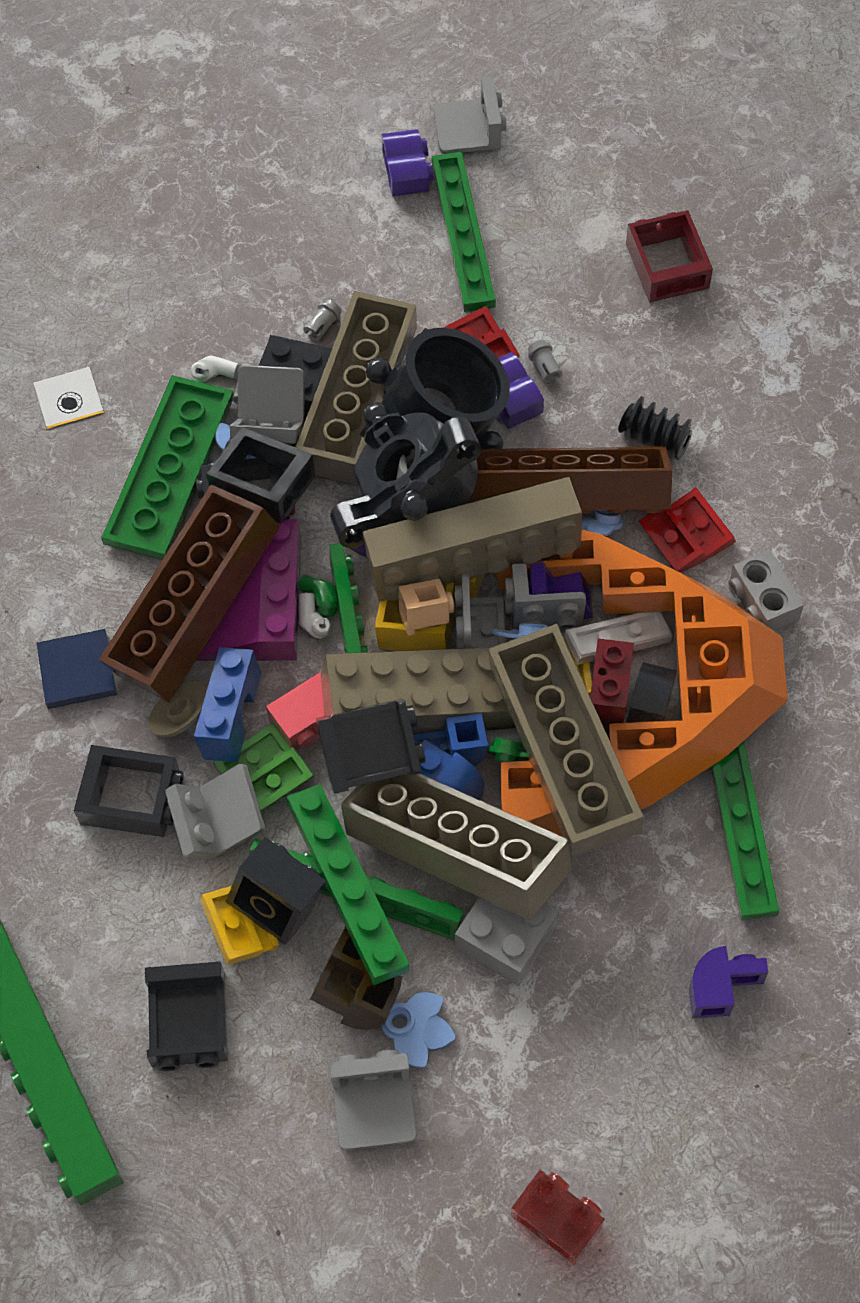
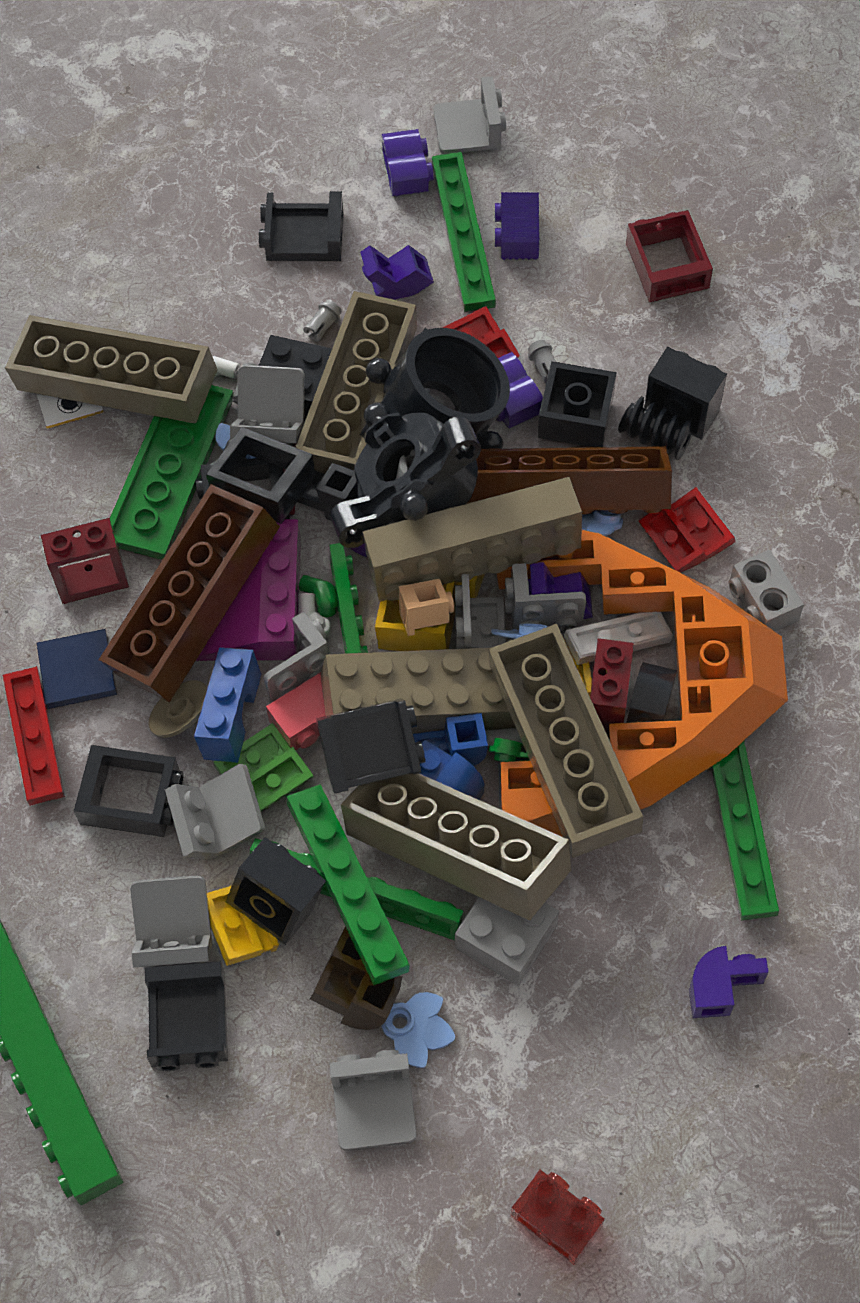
none -> red plate [3,666,65,806]
none -> dark tan brick [5,315,218,424]
none -> dark red window [41,518,129,604]
none -> light grey bracket [130,875,213,969]
none -> black panel [259,191,344,261]
none -> light grey bracket [263,611,330,703]
none -> black brick [298,463,358,521]
none -> dark purple brick [360,245,434,300]
none -> dark purple brick [495,192,540,260]
none -> black brick [538,361,617,447]
none -> black brick [644,347,727,440]

